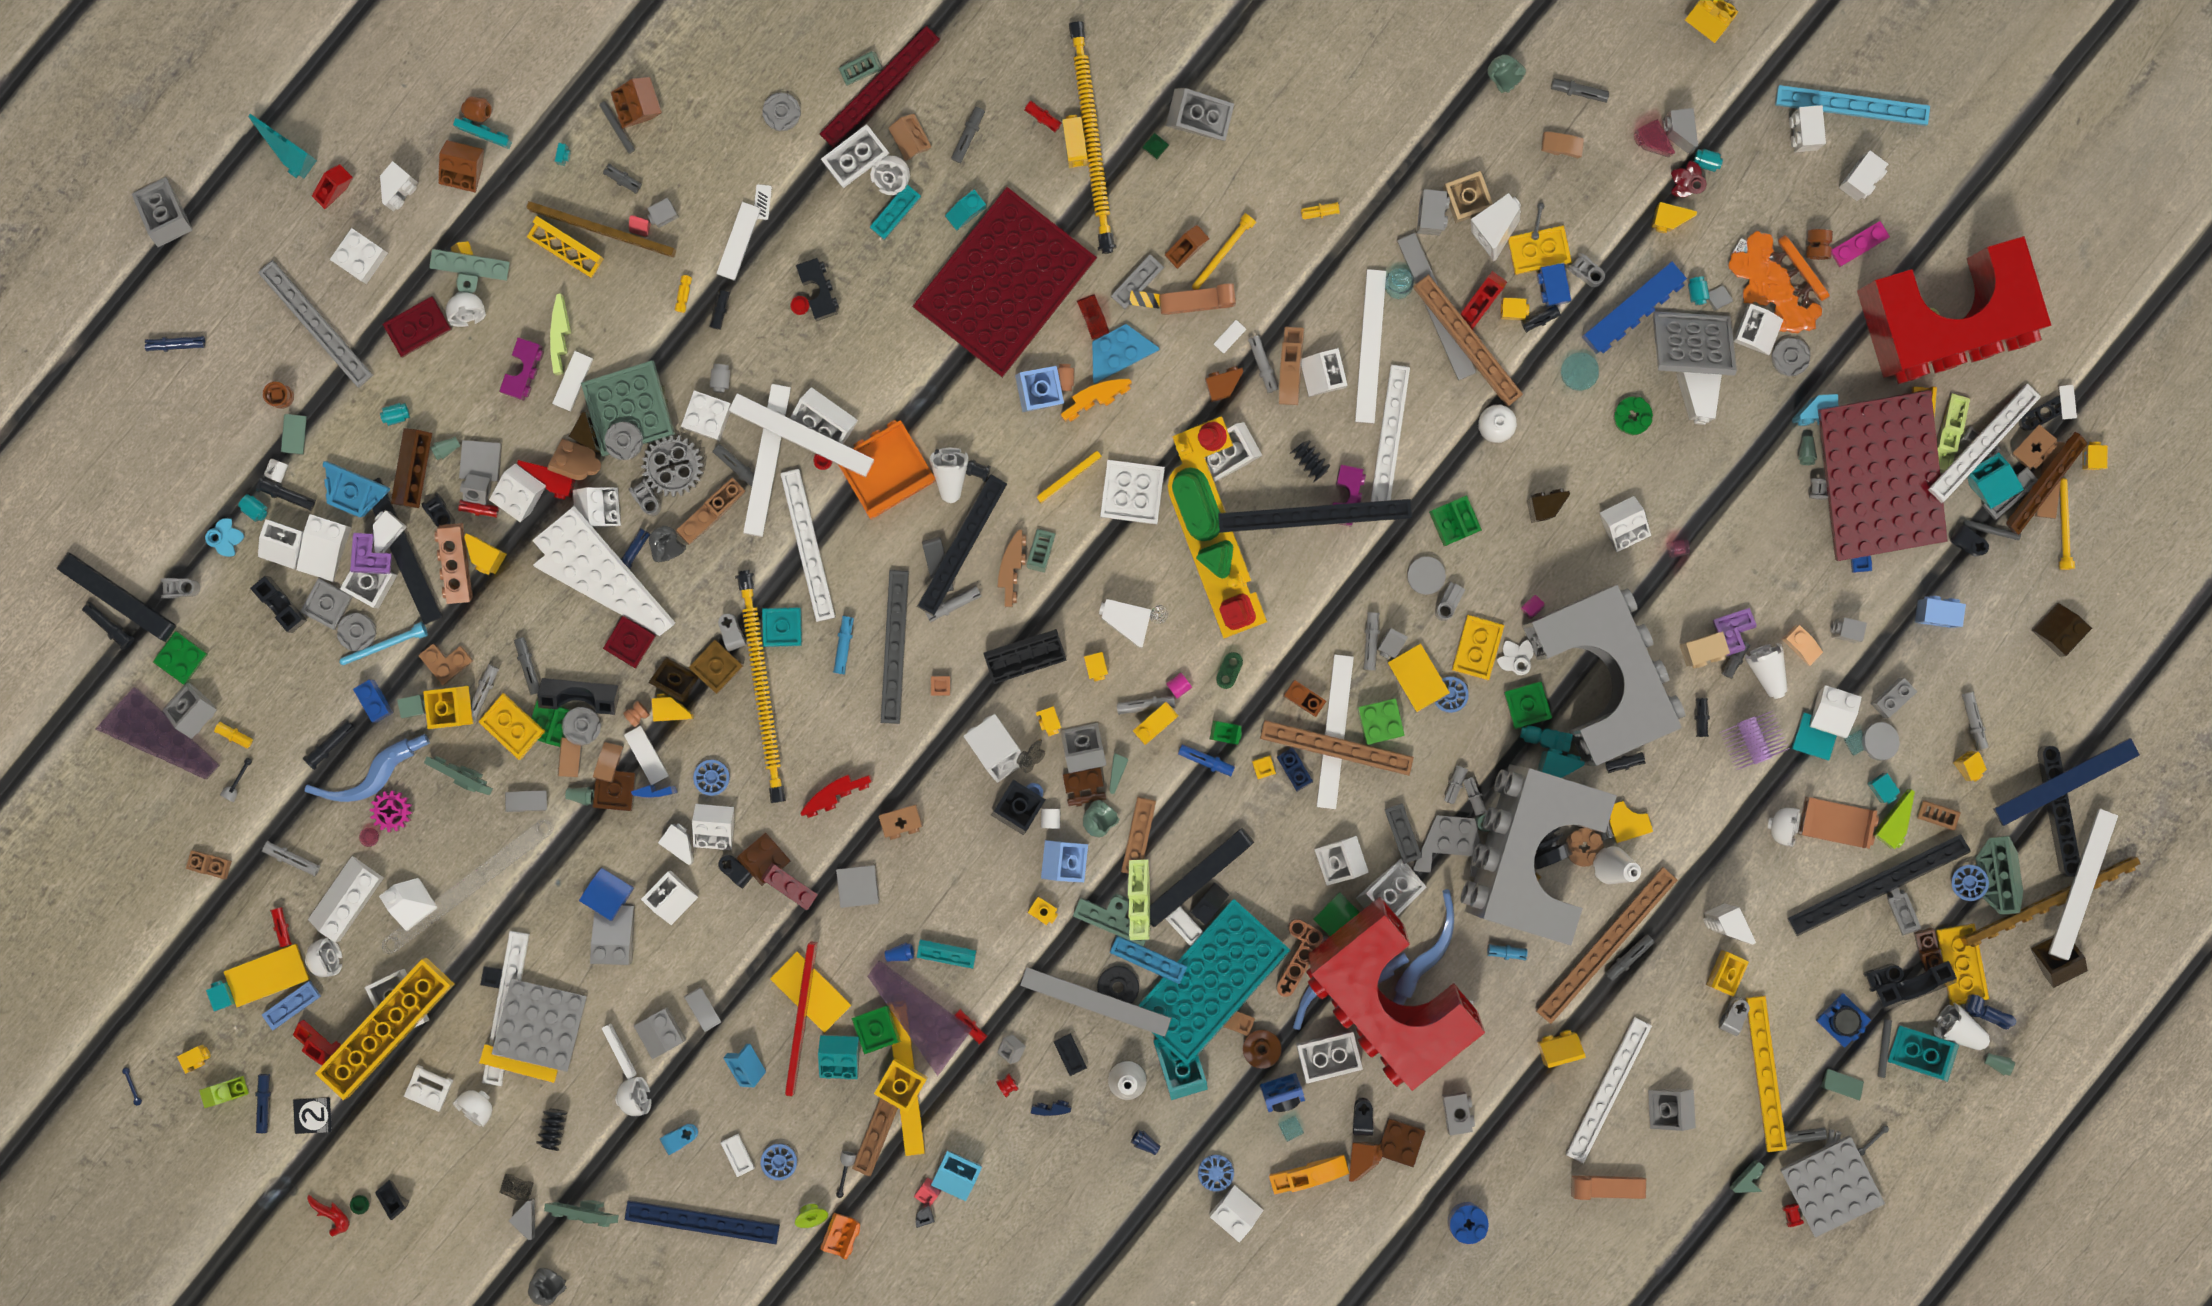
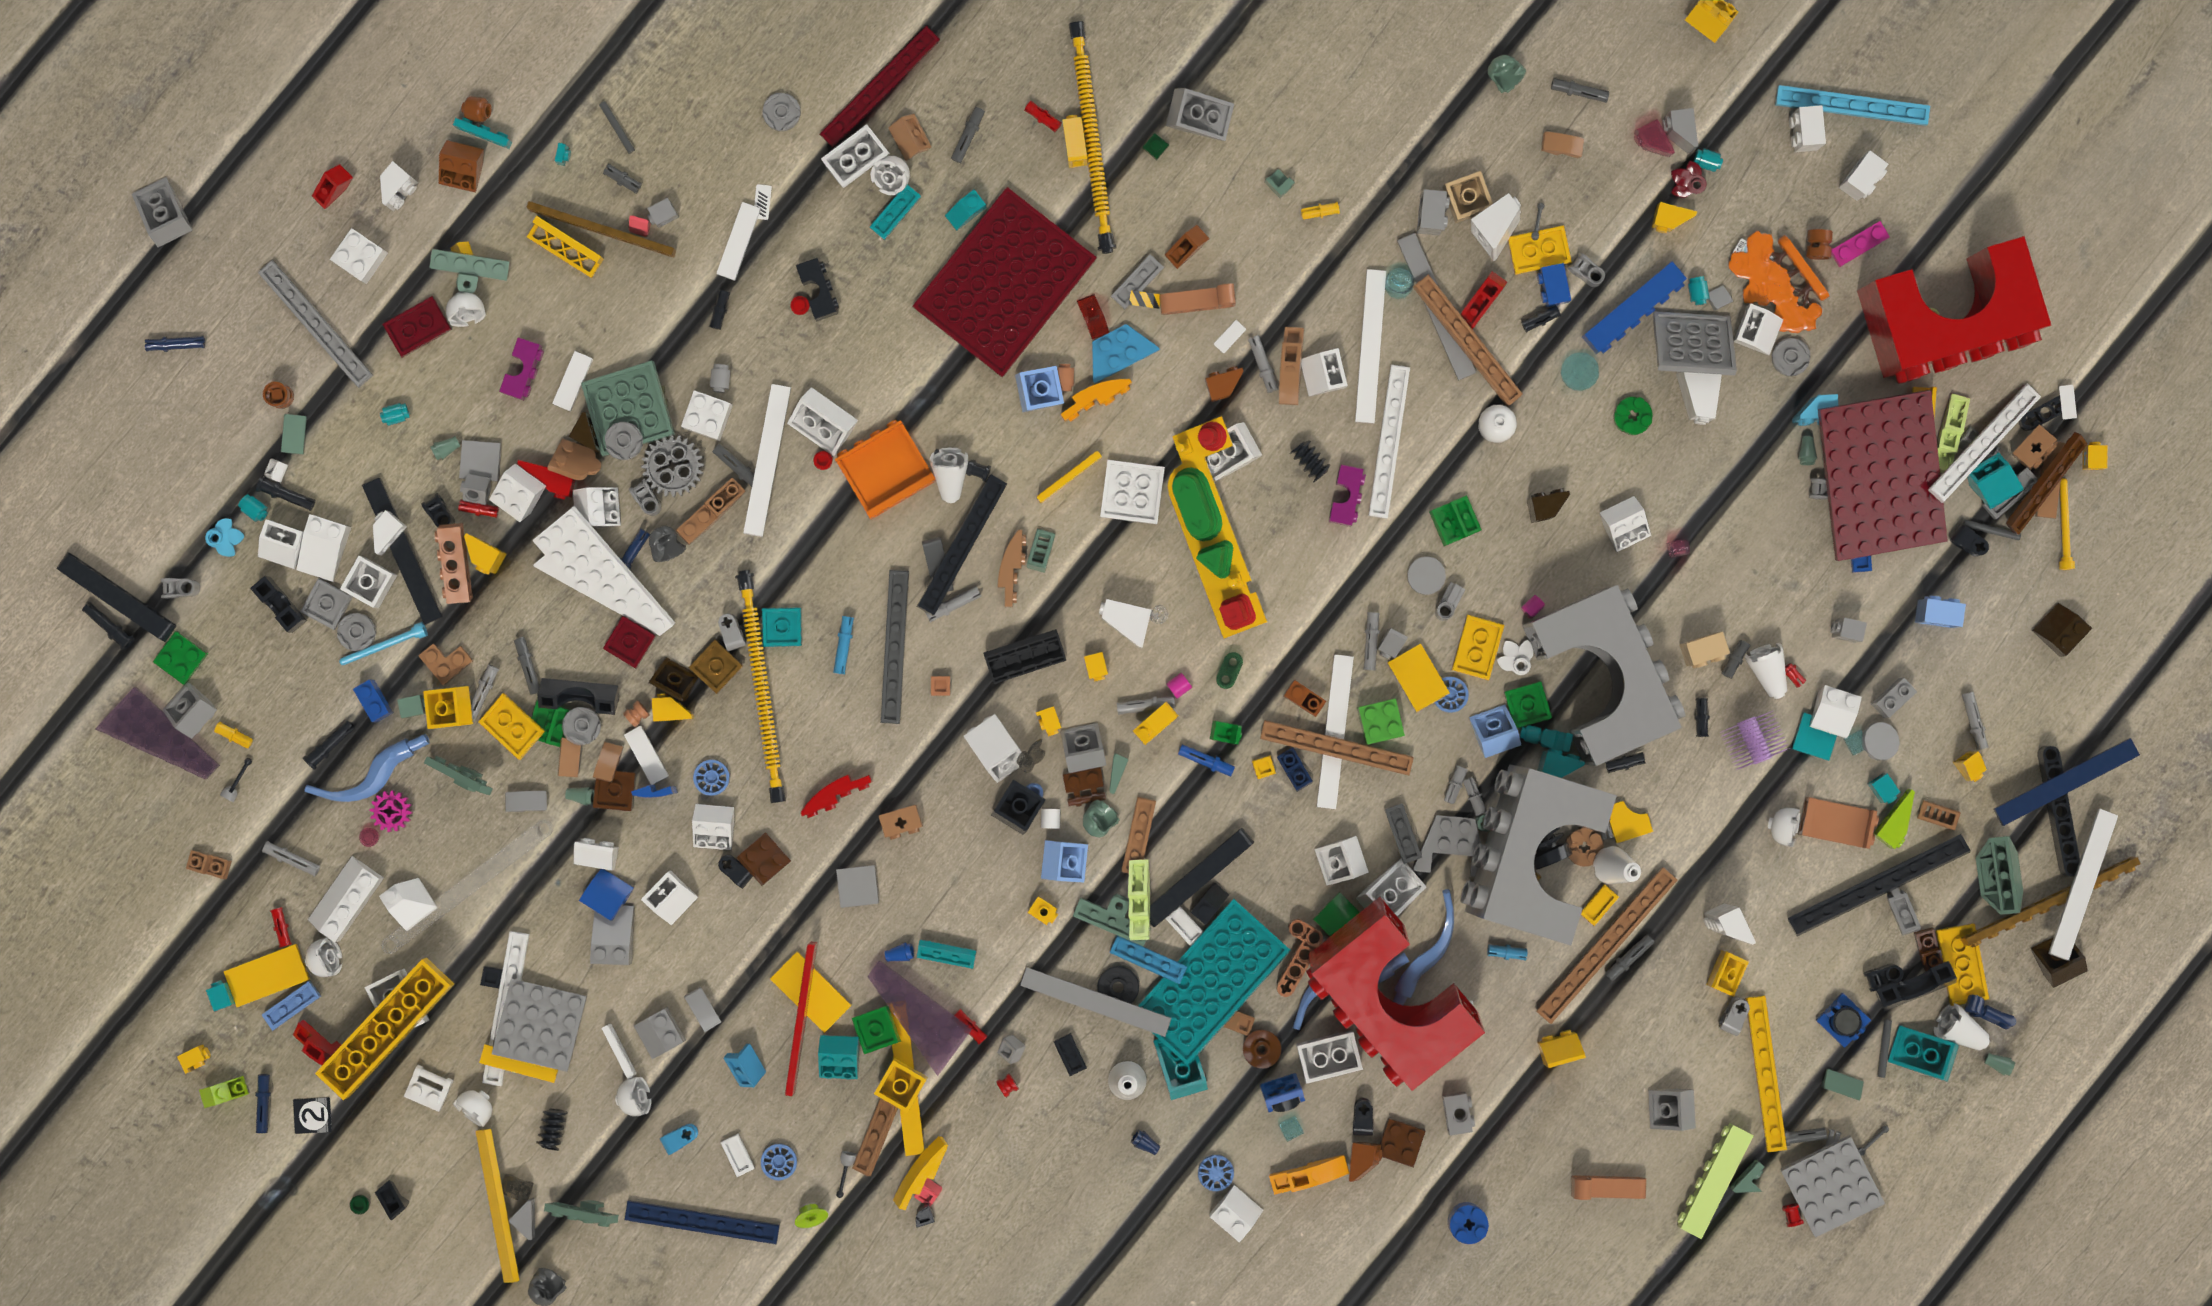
dark blue hinge [122,1067,142,1106] -> none
teal wedge [248,114,317,179] -> none
red piece [307,1195,350,1237] -> none
dark azure wing [323,461,391,518] -> none
medium lavender plate [350,533,392,574] -> none
reddish brown brick [390,428,432,508] -> none
yellowish green slope [550,294,571,375] -> none
dark orange slope [610,77,662,129] -> none
white slope [658,823,694,865] -> none
yellow axle [675,275,692,313] -> none
white tile [729,394,874,477] -> none
dark red plate [761,863,818,910] -> none
white tile [780,469,835,622] -> none
orange bracket [820,1213,860,1260] -> none
sand green slope [839,51,883,86] -> none
medium azure slope [931,1150,982,1201] -> none
dark blue slope [1030,1100,1072,1116] -> none
yellow piece [1192,213,1257,290] -> none
black plate [1218,499,1412,533] -> none
yellow brick [1500,298,1529,320] -> none
white tile [1566,1017,1652,1164] -> none
medium lavender plate [1713,608,1757,656] -> none
light nougat slope [1782,625,1823,666] -> none
medium blue wheel [1952,865,1989,901] -> none
none -> yellow tile [475,1129,519,1283]
none -> white slope [574,838,619,870]
none -> yellow slope [893,1136,948,1210]
none -> sand green panel [1264,169,1295,198]
none -> light blue slope [1469,705,1521,758]
none -> yellow tile [1581,884,1619,926]
none -> yellowish green brick [1677,1123,1754,1239]
none -> red pin [1785,663,1806,688]

